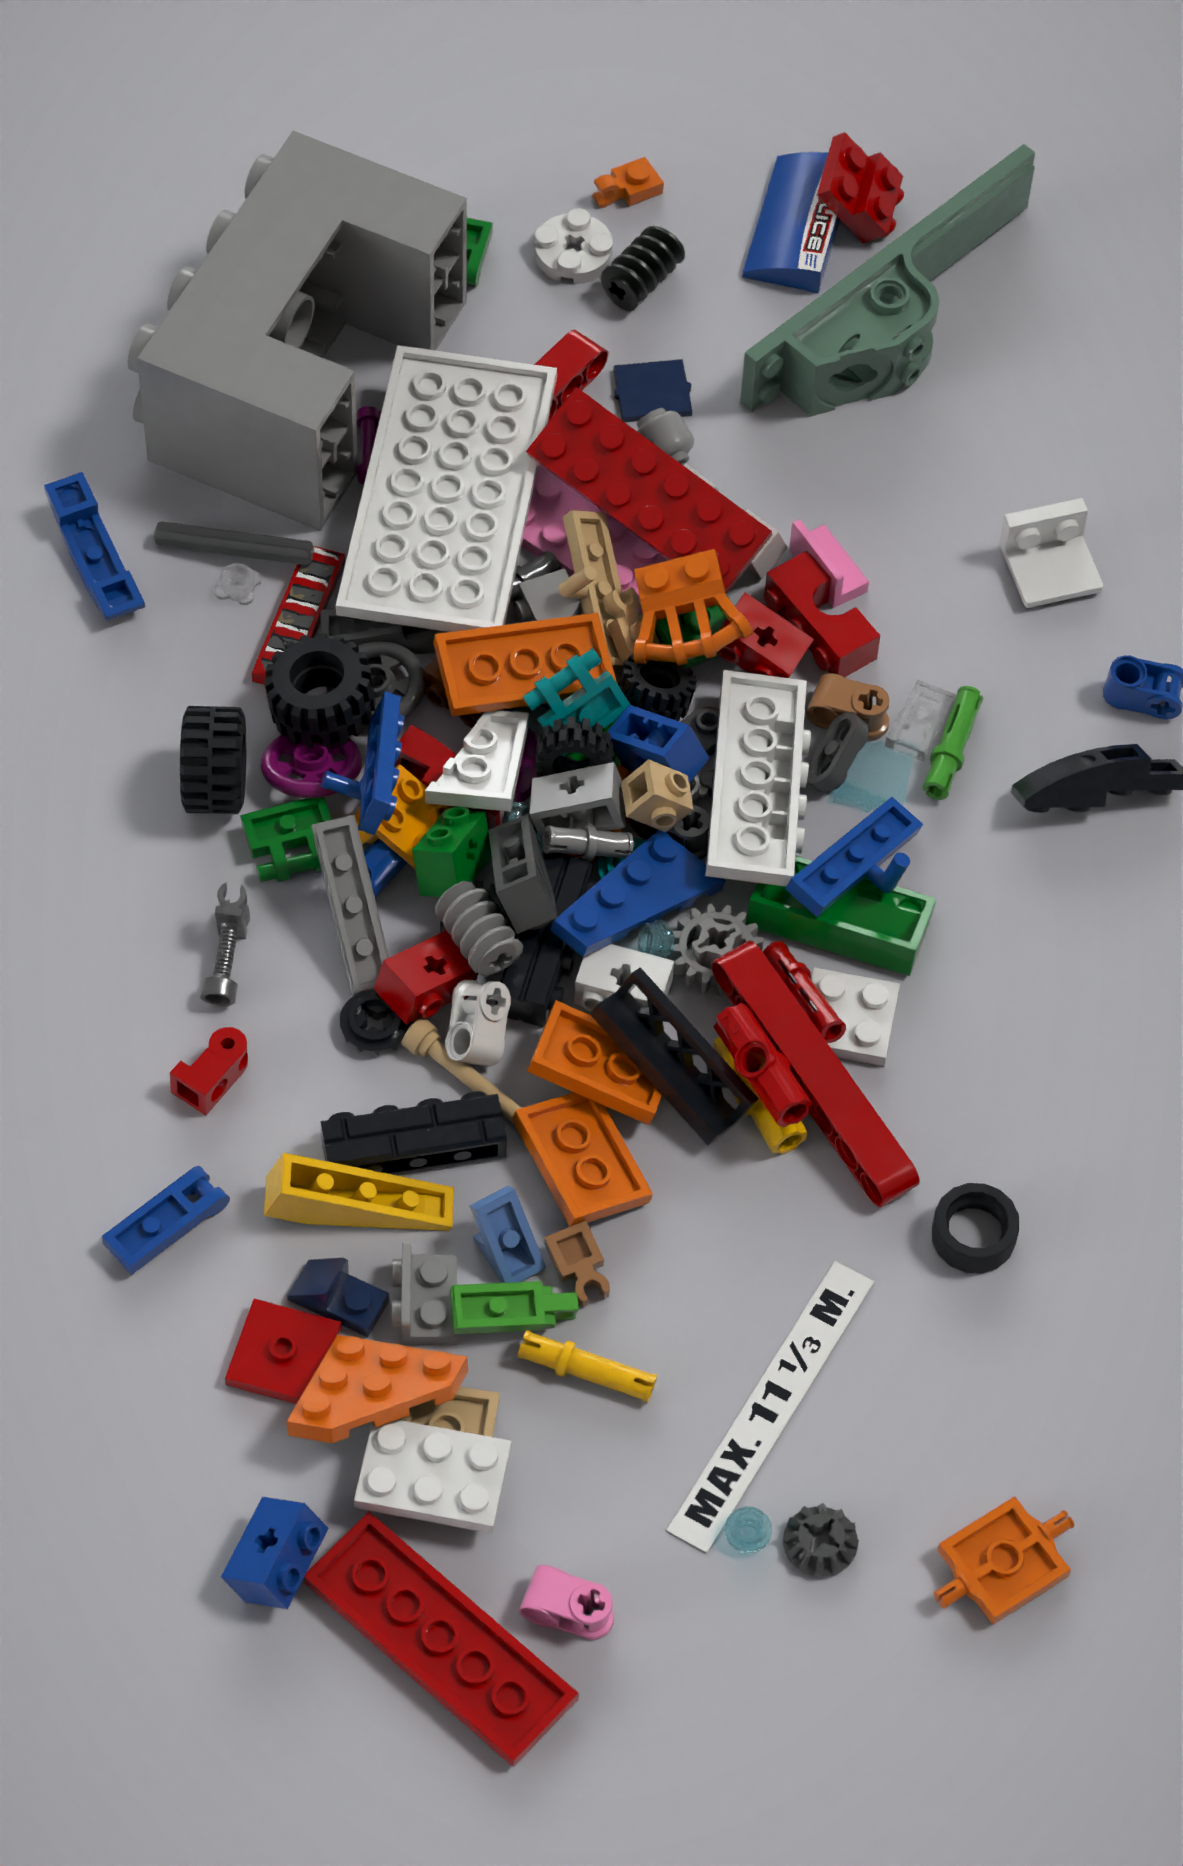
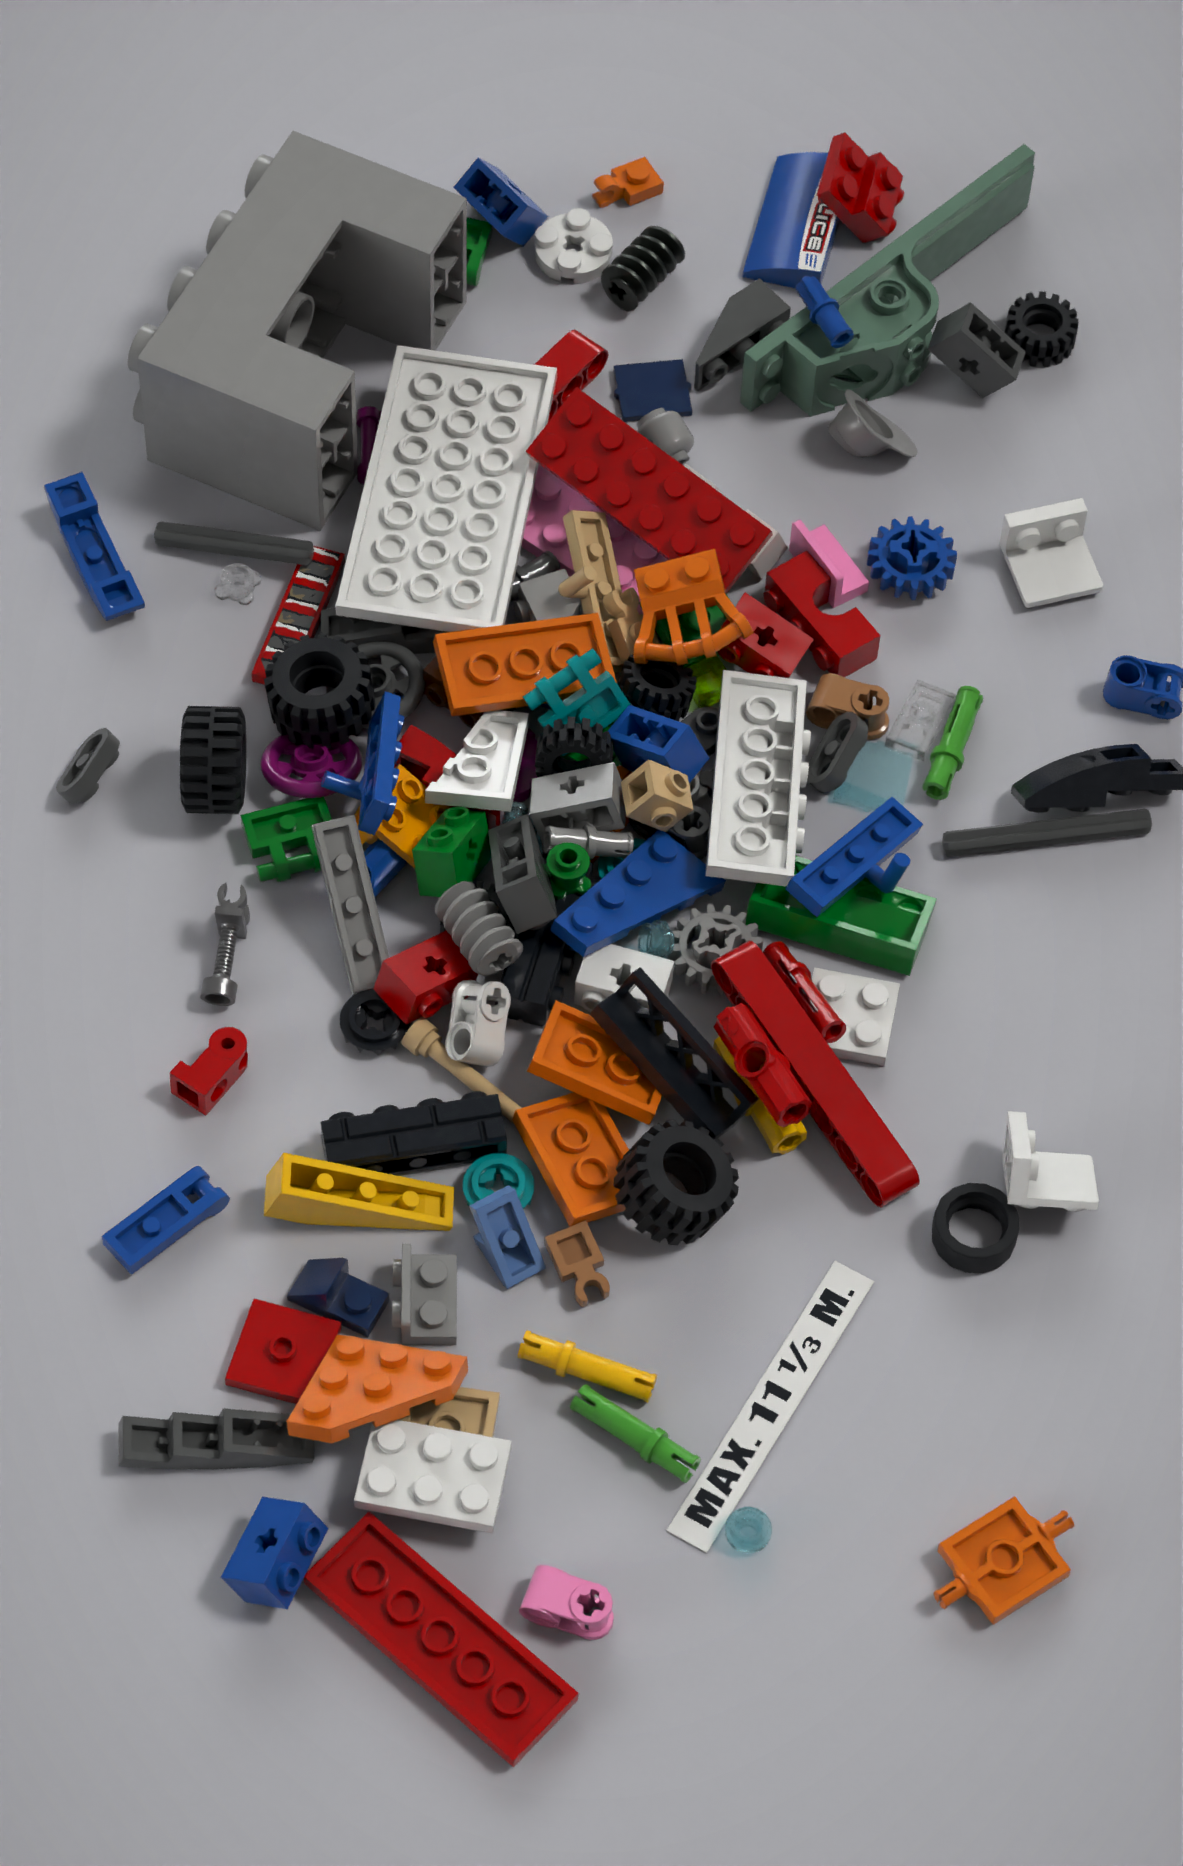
bright green hinge [449,1281,579,1335] -> none
dark grey gear [783,1503,859,1577] -> none
none -> dark grey plate [56,728,120,804]
none -> dark grey slope [118,1408,315,1469]
none -> blue brick [453,157,549,247]
none -> teal gear [463,1153,535,1209]
none -> green brick [545,843,591,899]
none -> bright green pin [570,1384,701,1483]
none -> black tyre [614,1120,739,1245]
none -> clear neon green tile [687,656,727,708]
none -> dark grey slope [694,278,791,391]
none -> blue axle [796,276,854,348]
none -> light grey piece [828,389,918,457]
none -> blue gear [867,516,957,600]
none -> dark grey brick [928,302,1026,398]
none -> dark grey axle [942,809,1152,856]
none -> white bracket [1002,1111,1099,1212]
none -> black tyre [1004,291,1079,367]

